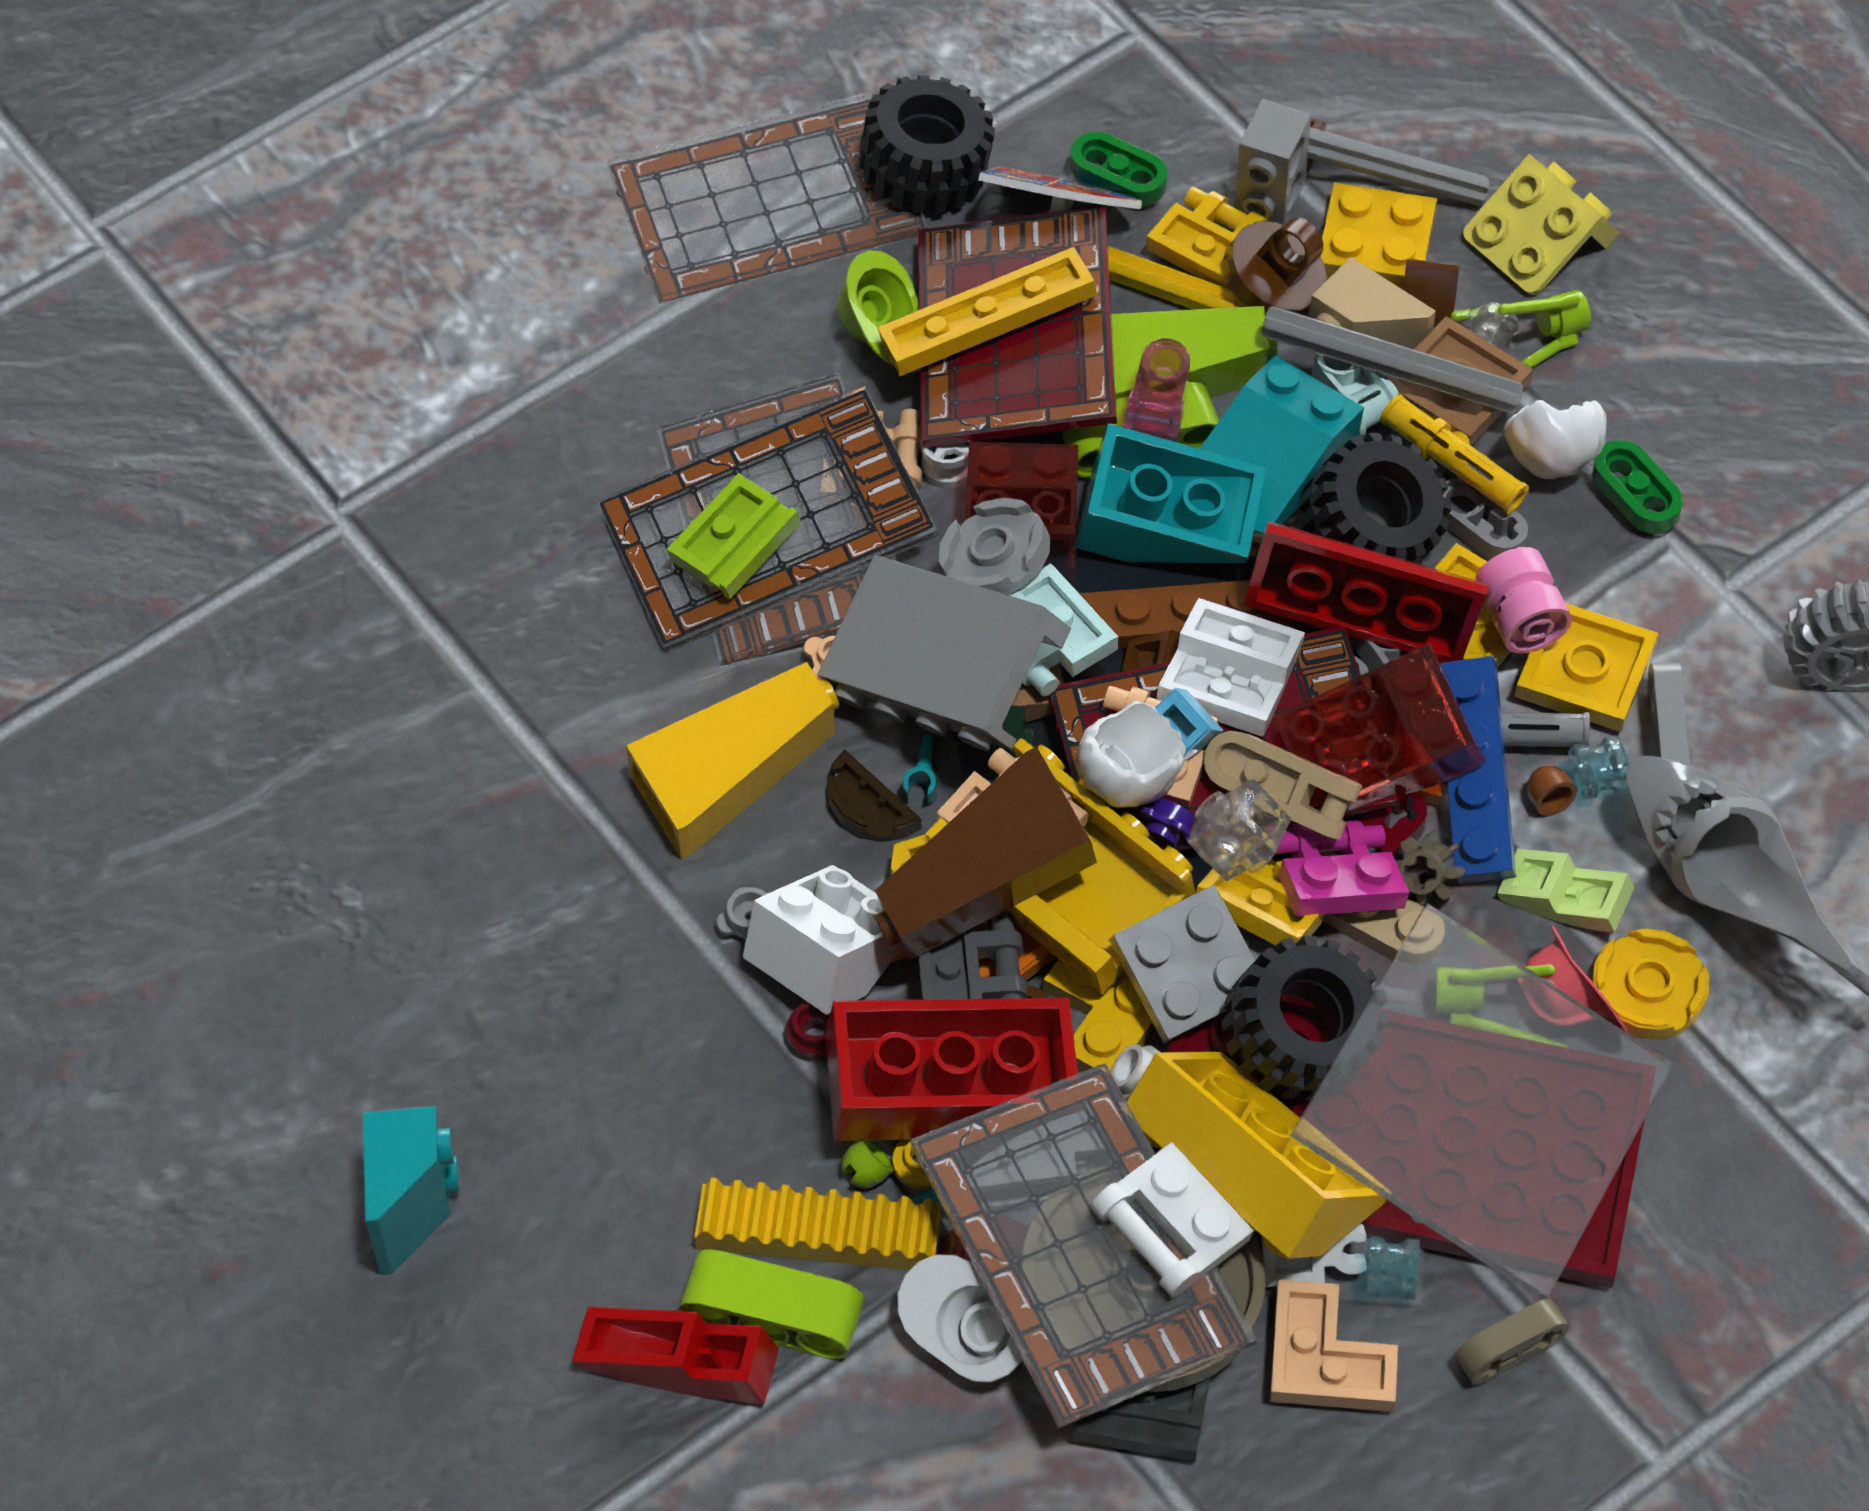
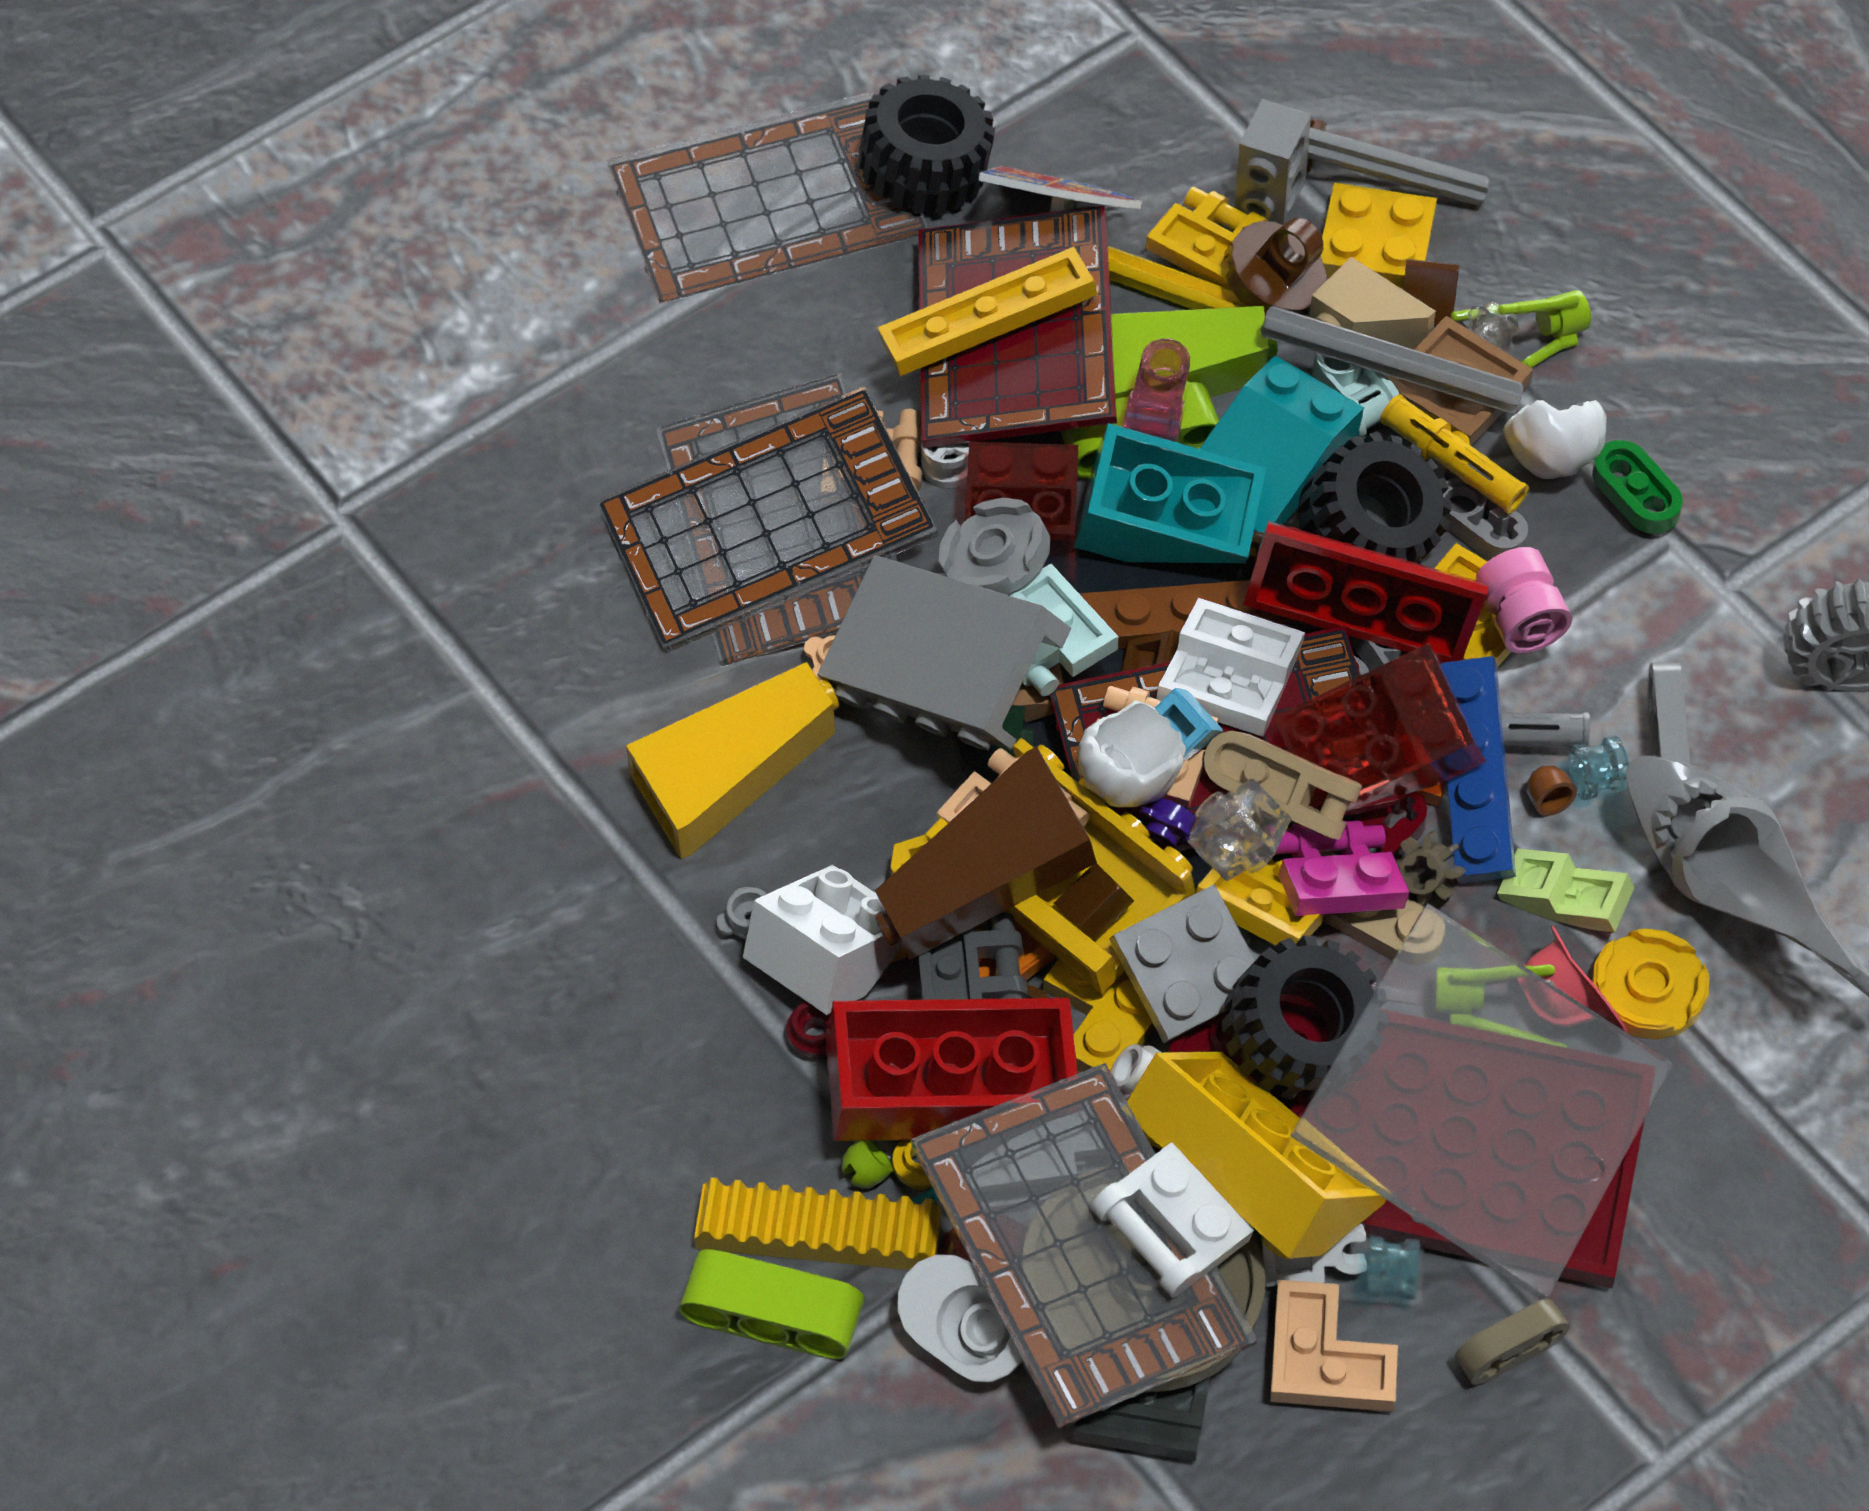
teal slope [363,1106,460,1275] -> none
red slope [572,1307,779,1404] -> none
lime plate [667,473,801,599] -> none
dark brown tile [827,749,922,842] -> none
lime piece [837,250,919,365] -> none
teal hand [902,734,937,804] -> none
green plate [1070,131,1167,205] -> none
light yellow bracket [1463,154,1620,295] -> none
yellow plate [1515,603,1659,732] -> none
none -> reddish brown slope [1054,863,1134,941]

